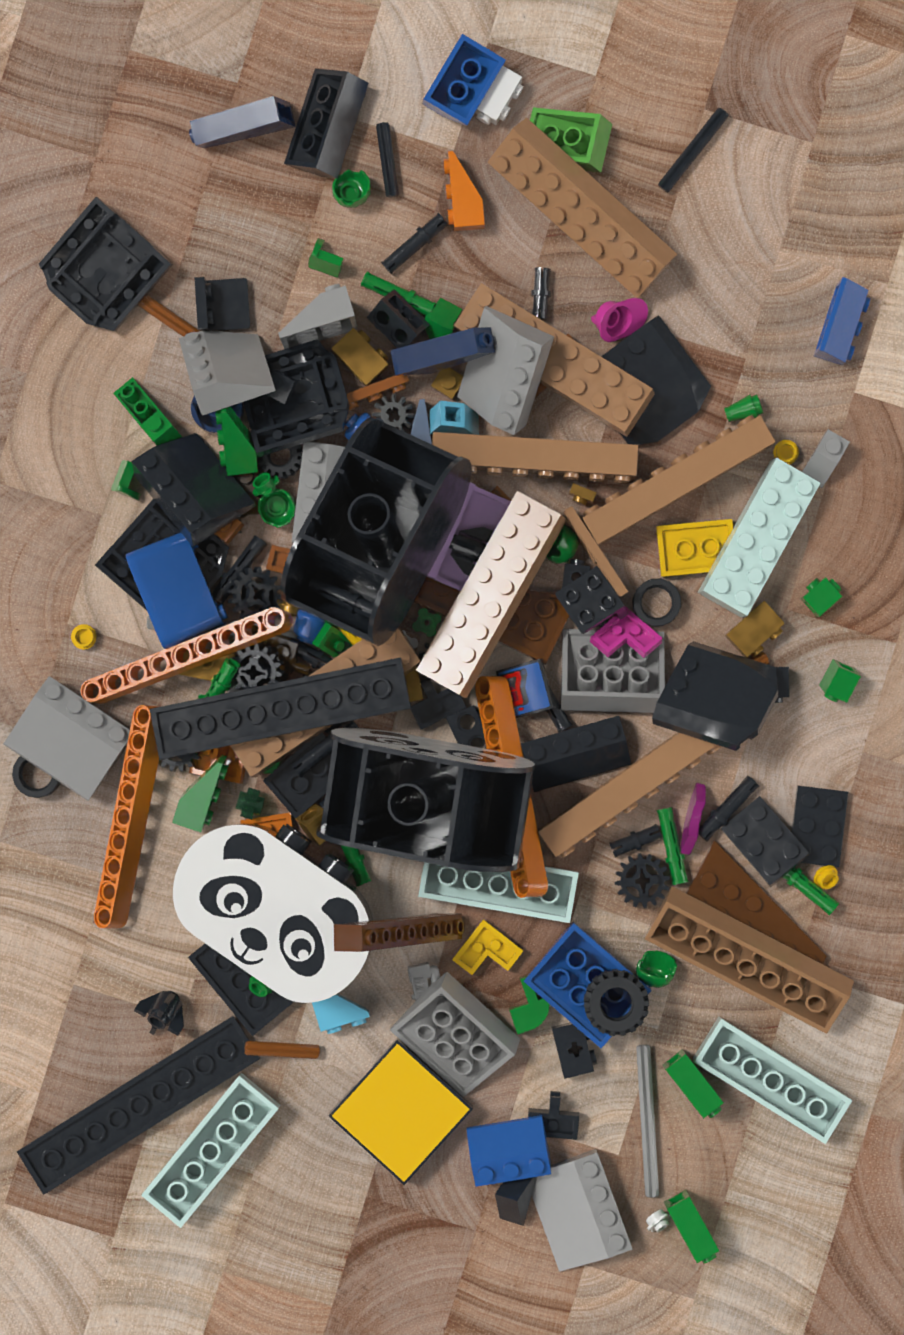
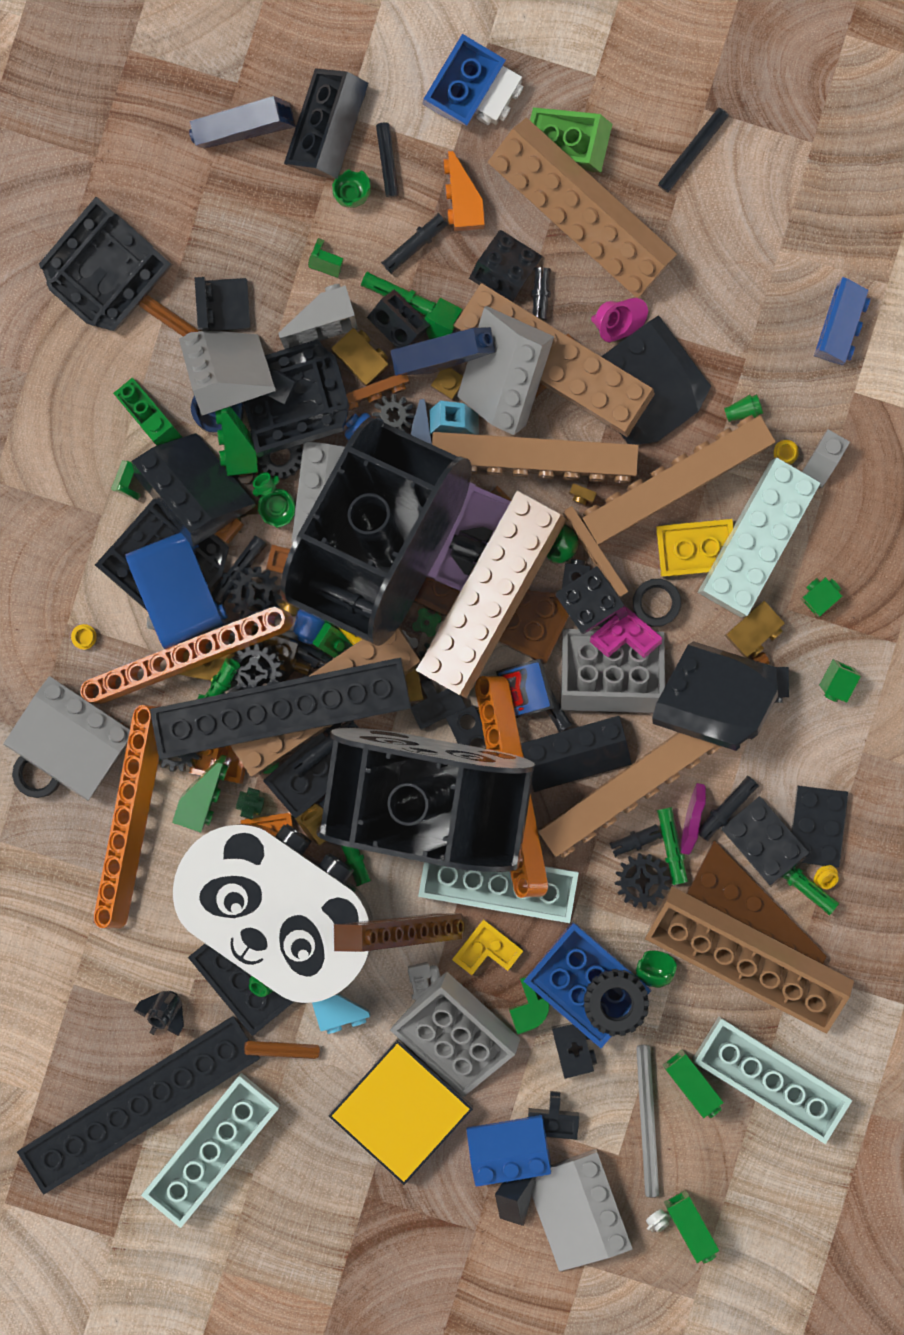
none -> black bracket [469,230,542,302]

